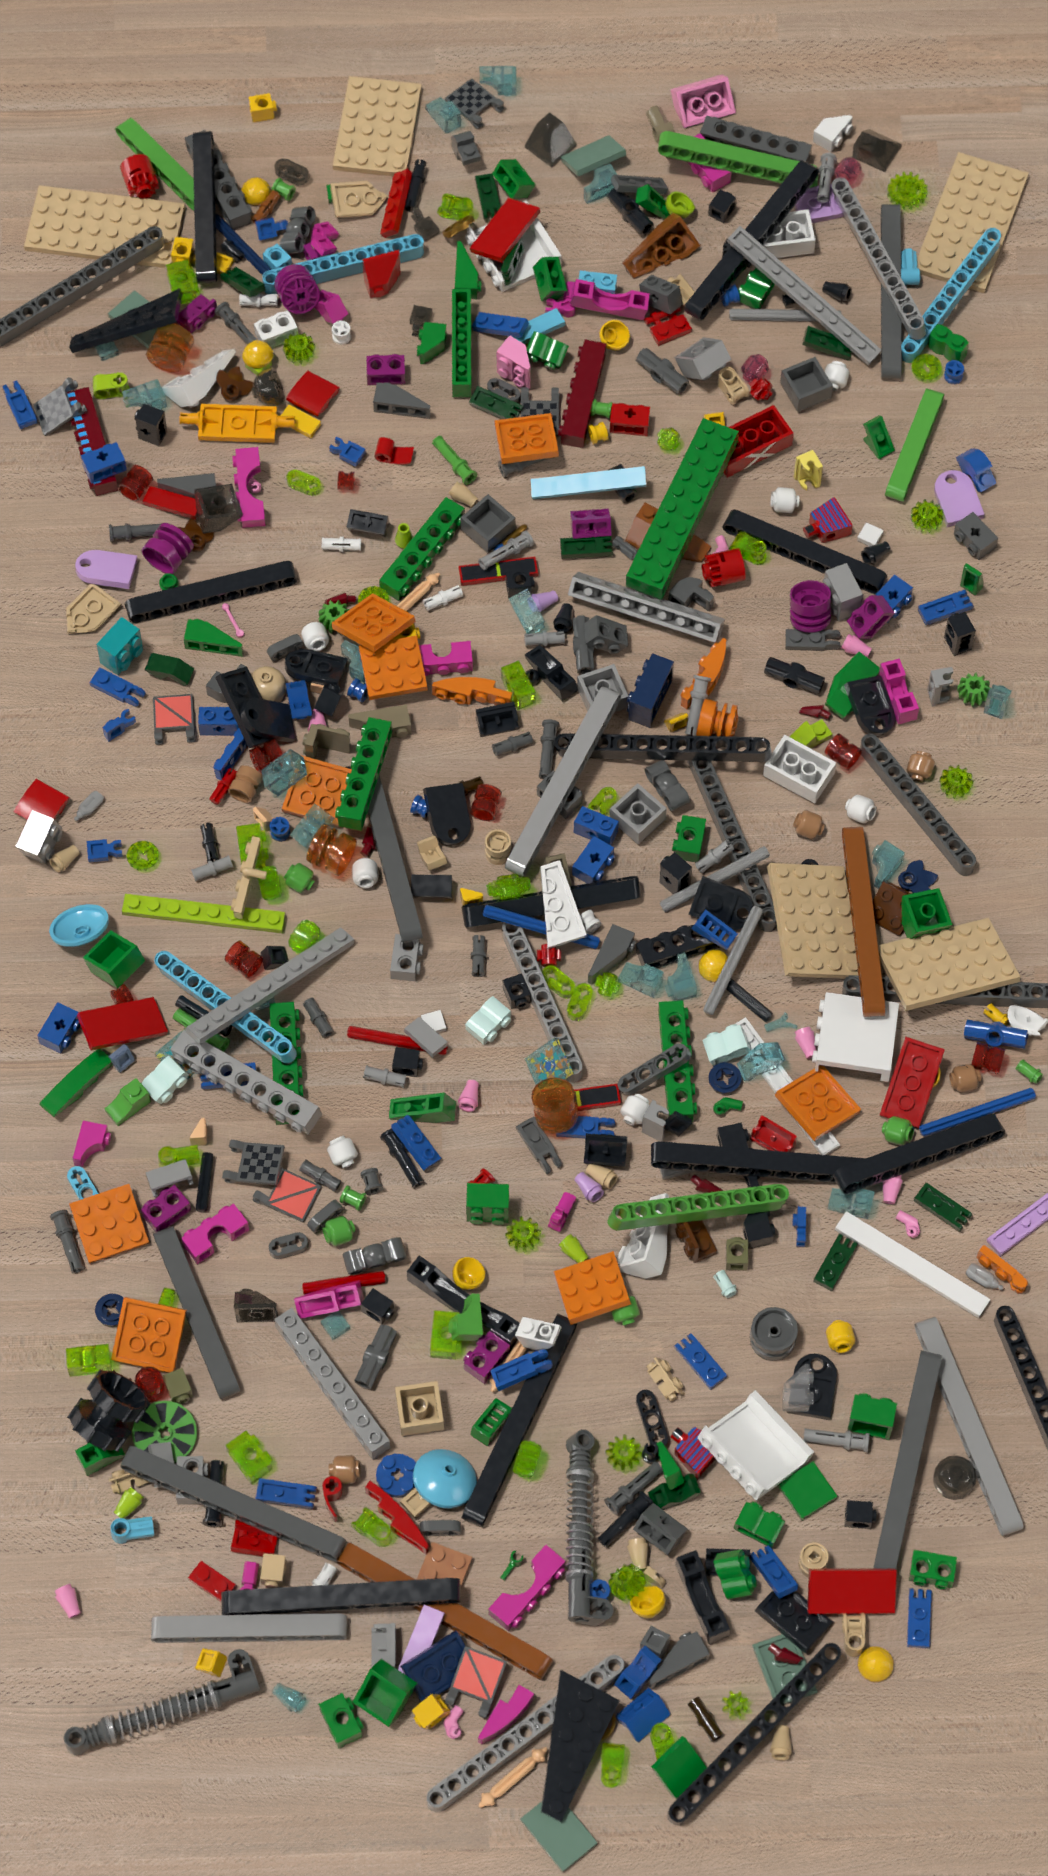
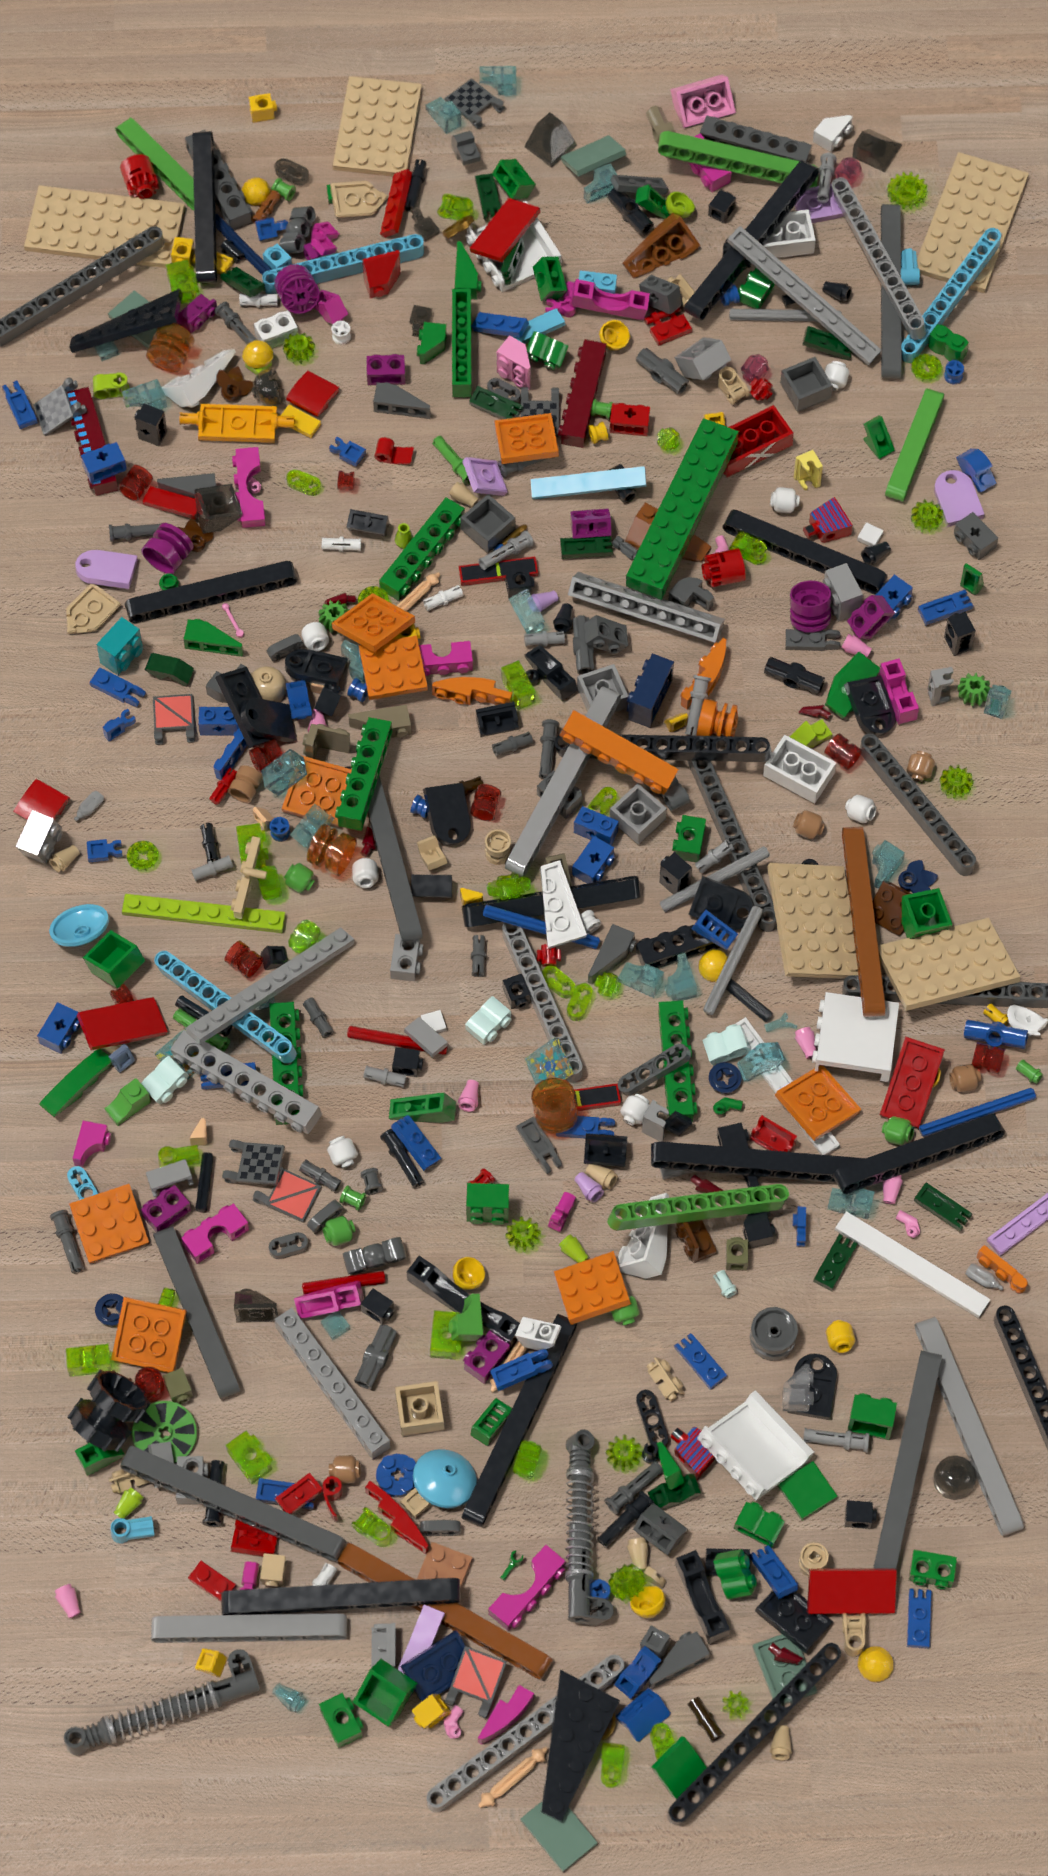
none -> red plate [275,1472,323,1515]
none -> lavender tile [463,457,508,496]
none -> orange brick [559,710,679,795]

